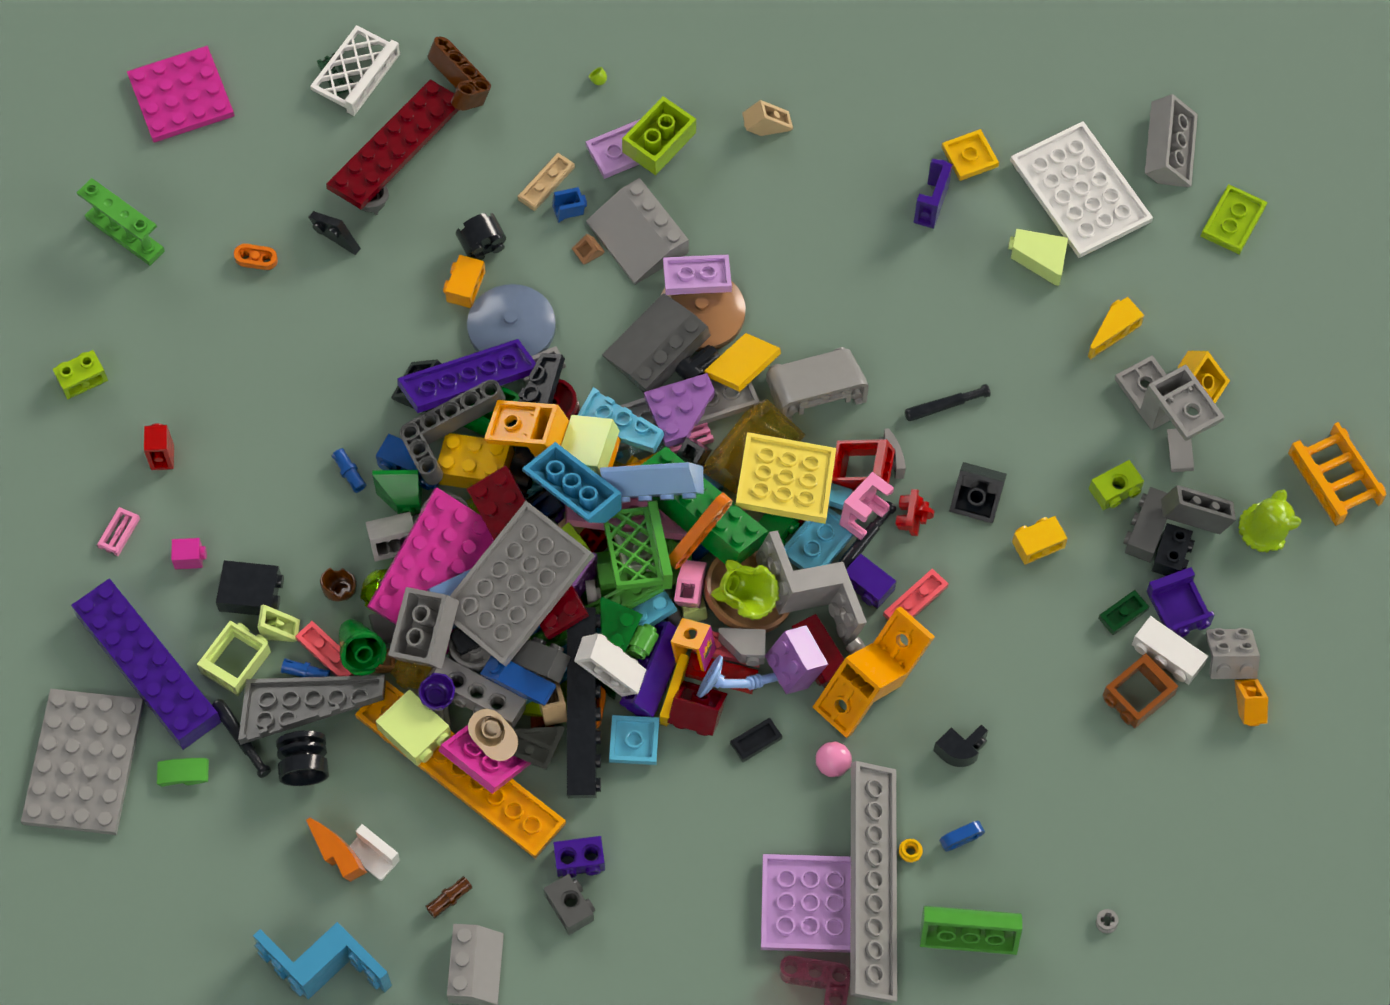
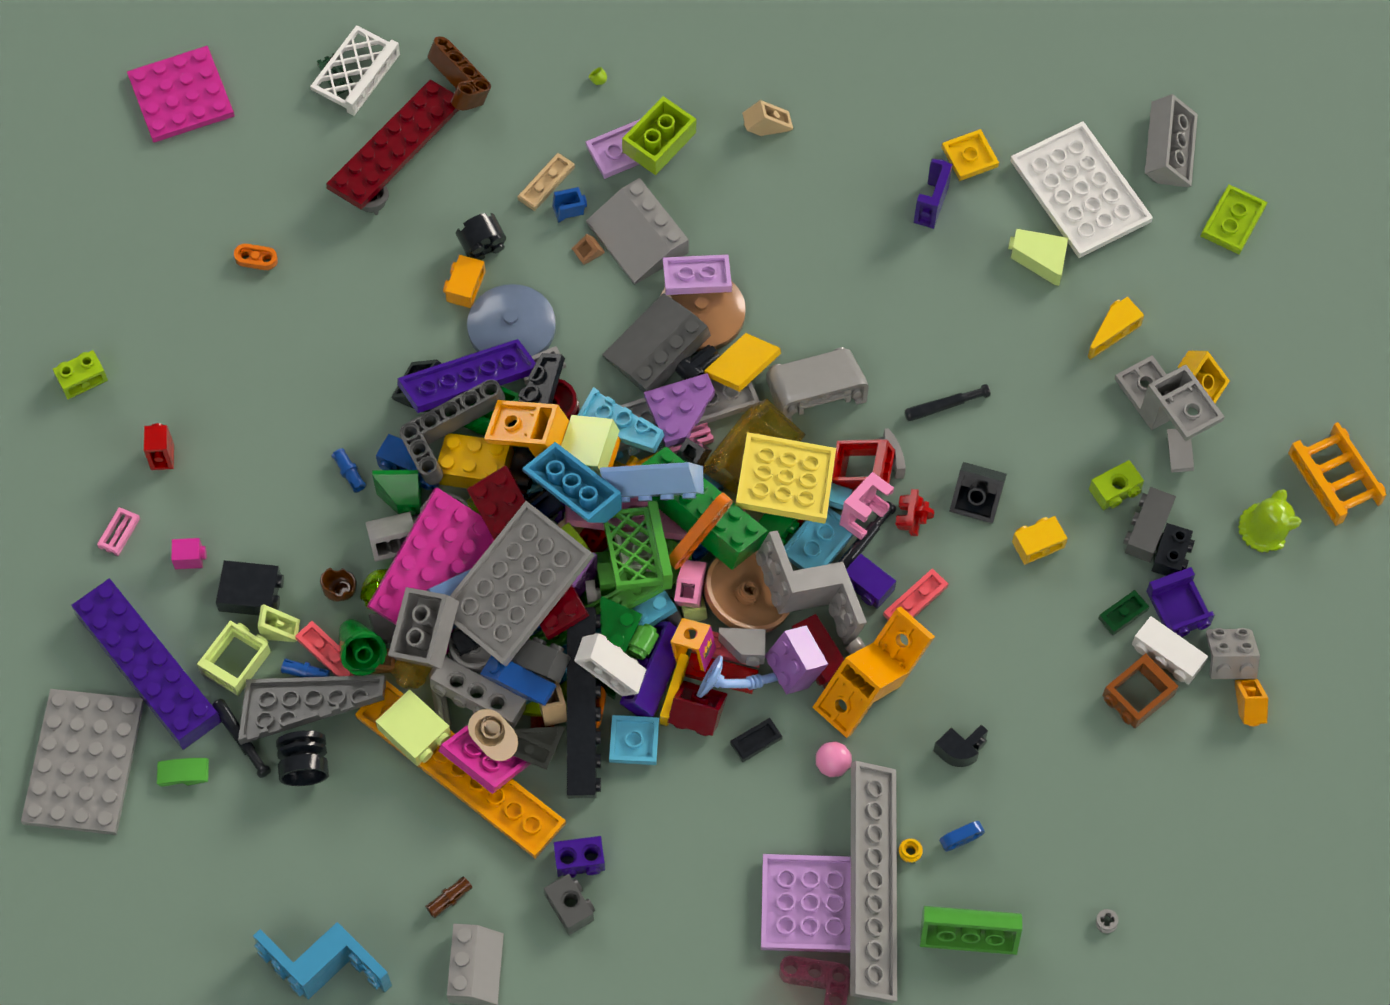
bright green fence [76,178,165,266] -> none
orange slope [306,818,367,882] -> none
black wing [308,211,361,255] -> none
white panel [350,824,400,881] -> none
dark purple hair [418,673,455,711] -> none
lime hair [711,560,780,620] -> none
dark grey brick [1161,485,1236,534] -> none

